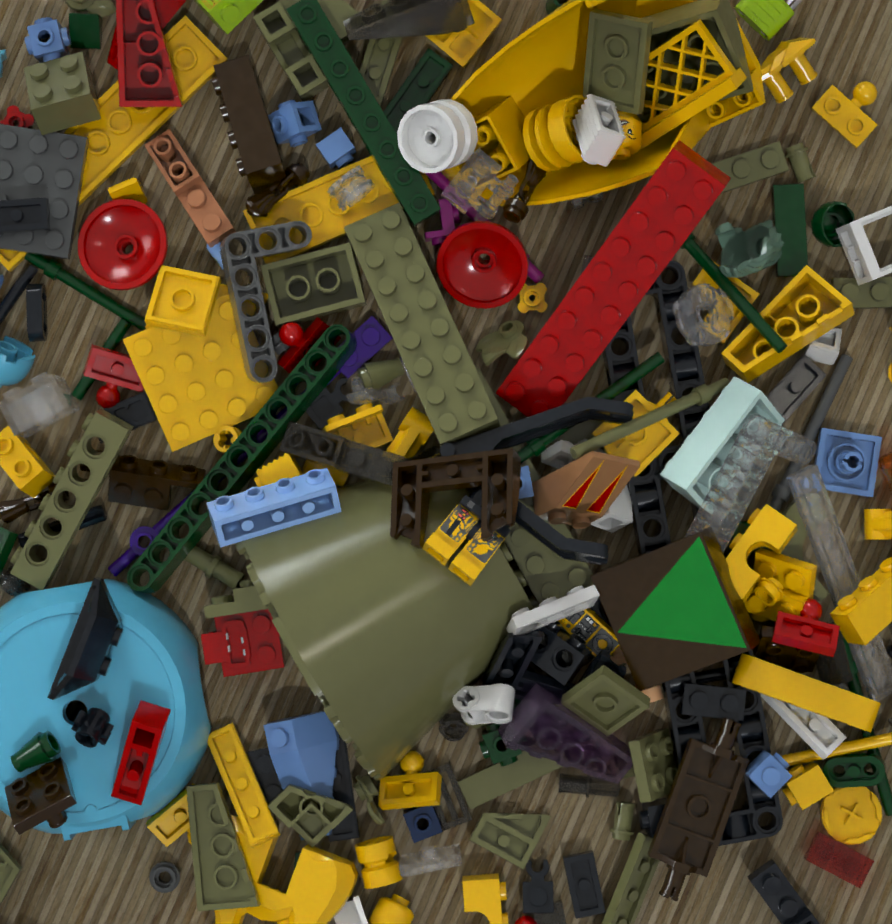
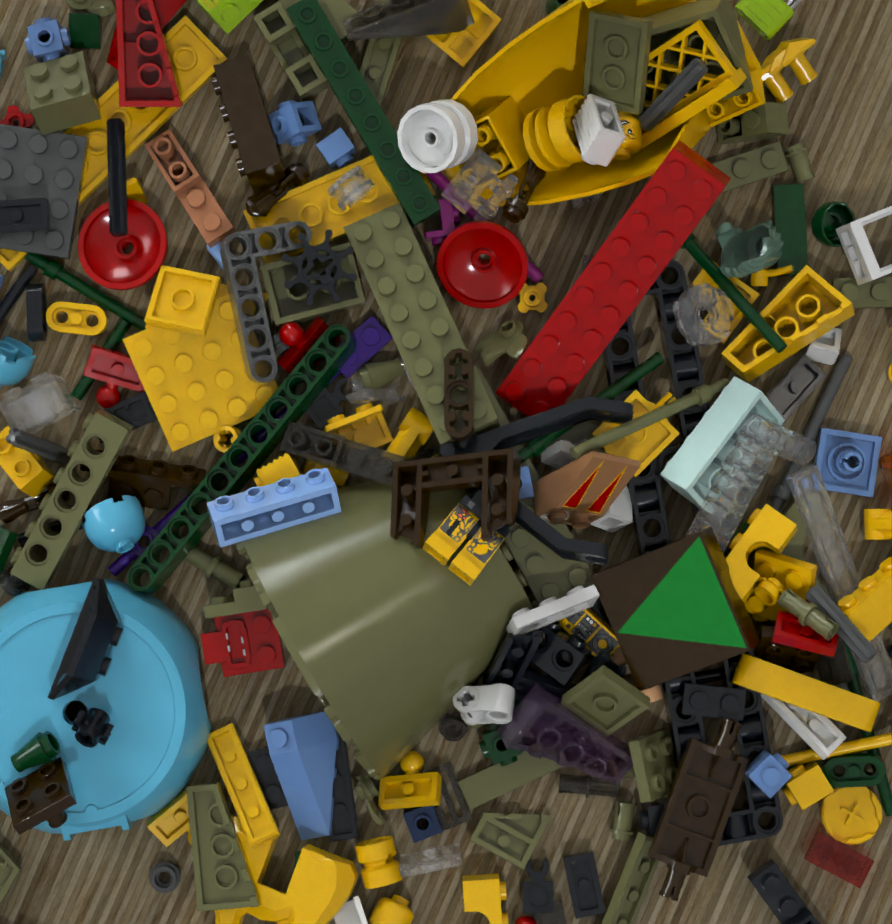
red slope [111,700,171,805] -> none
olive slope [268,784,354,848] -> none
dark green tile [383,48,453,134] -> none
yellow plate [811,81,878,148] -> none
none -> dark grey axle [6,428,69,464]
none -> yellow plate [46,301,108,336]
none -> medium azure cylinder [81,495,145,553]
none -> black axle [106,118,128,237]
none -> black gear [281,230,357,306]
none -> dark brown beam [444,348,474,441]
none -> dark grey axle [638,58,708,131]
none -> olive slope [716,102,789,144]
none -> yellow hand [751,265,794,286]
none -> olive pin [777,588,840,640]
none -> dark grey axle [805,585,877,663]

